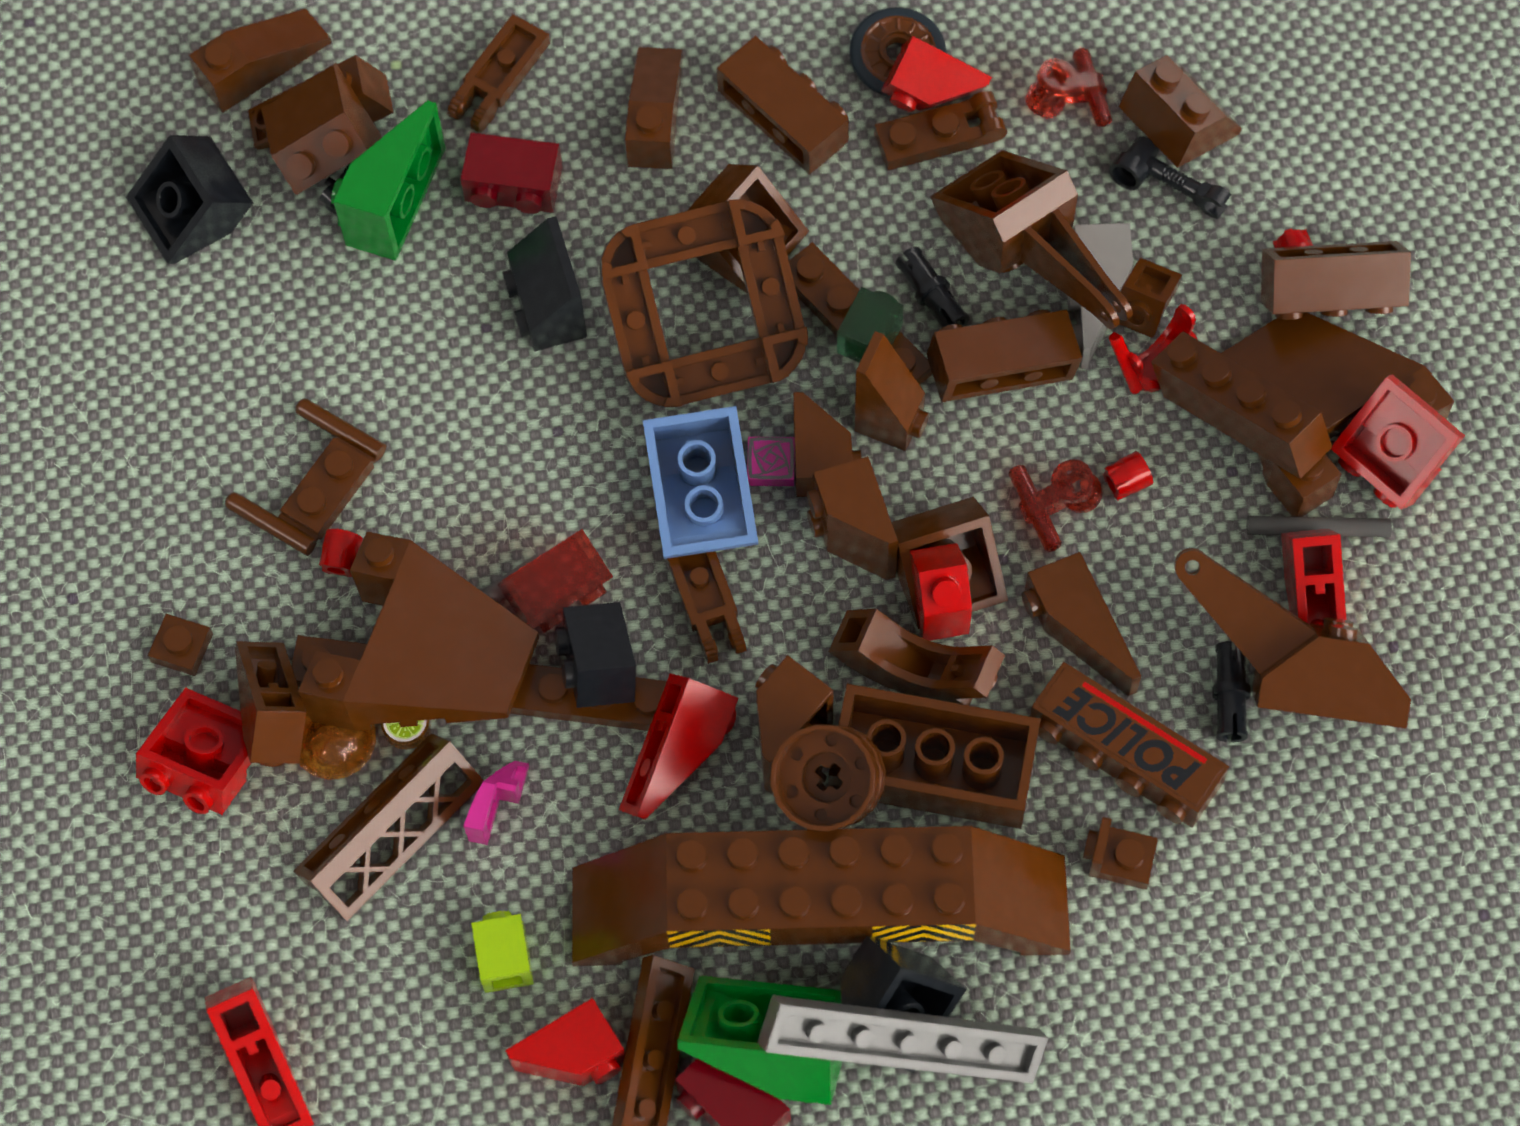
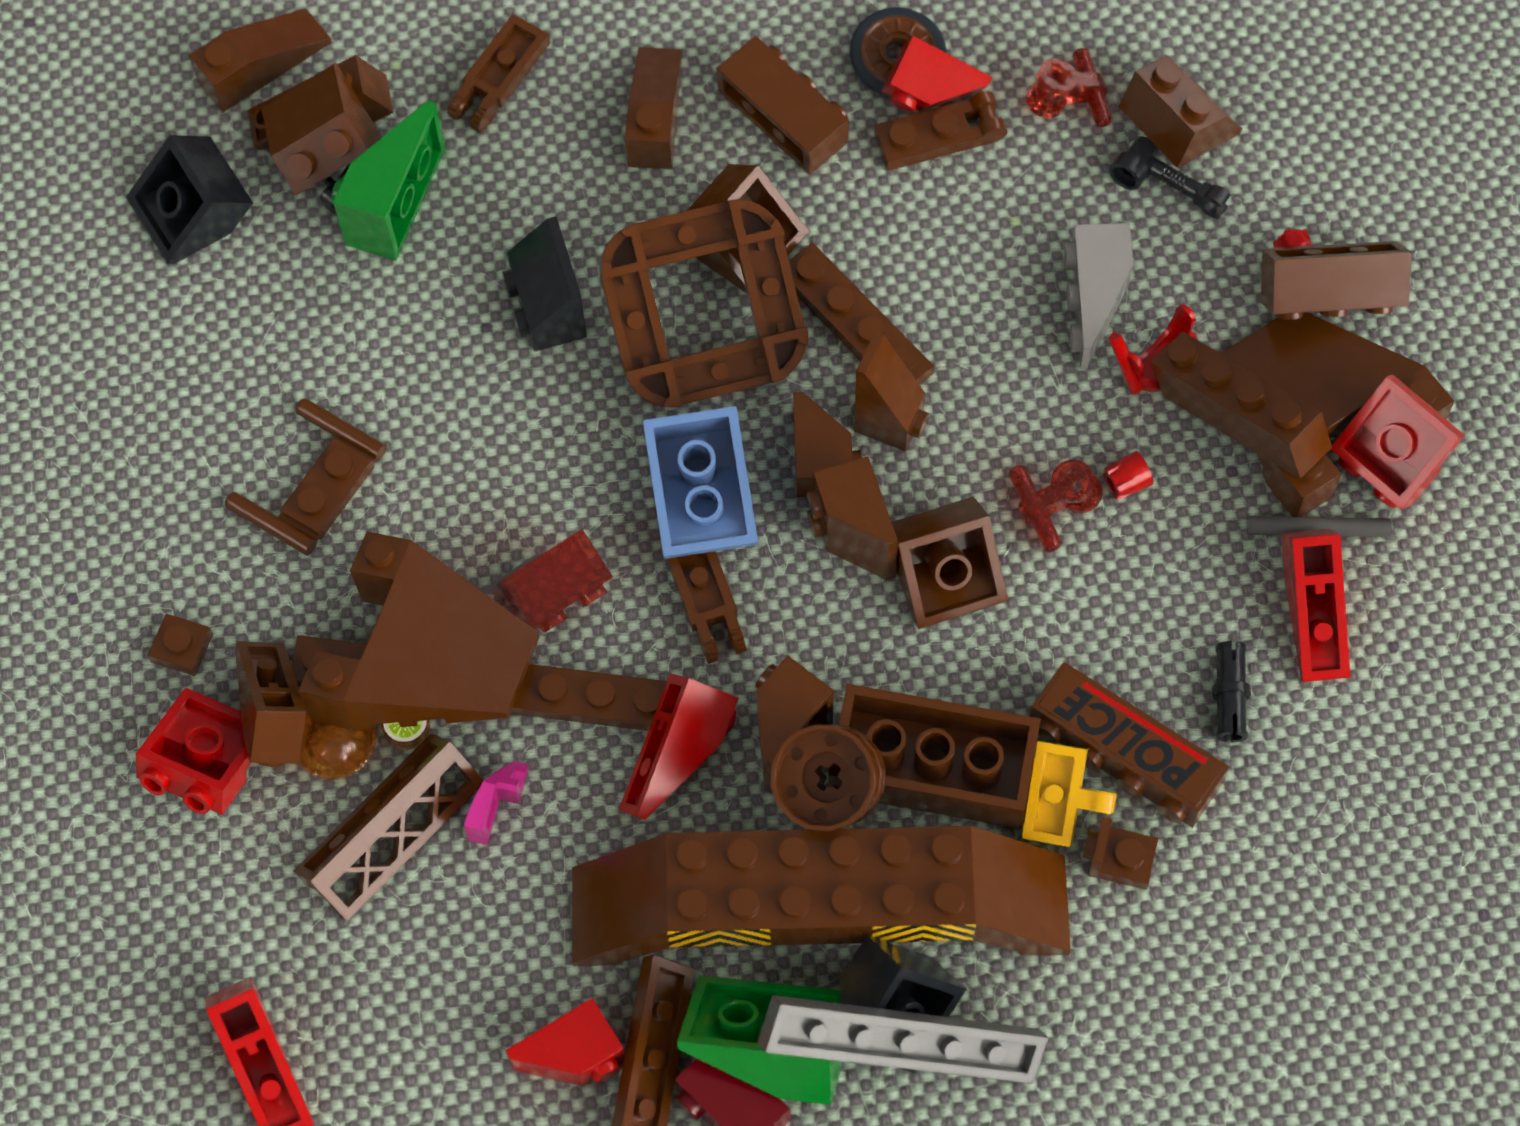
red hose [319,529,363,577] -> none
dark red brick [460,132,563,214] -> none
lime brick [471,911,534,993] -> none
black brick [555,602,636,708] -> none
tile [747,436,795,486] -> none
reddish brown arch [828,608,1005,706] -> none
clear green brick [837,287,904,363] -> none
black pin [895,247,970,328] -> none
red slope [910,543,972,641] -> none
reddish brown brick [927,309,1082,402] -> none
reddish brown slope [930,150,1133,330] -> none
reddish brown slope [1021,552,1141,696] -> none
reddish brown bracket [1119,258,1182,337] -> none
reddish brown slope [1174,548,1411,729] -> none
none -> yellow plate [1022,741,1117,847]

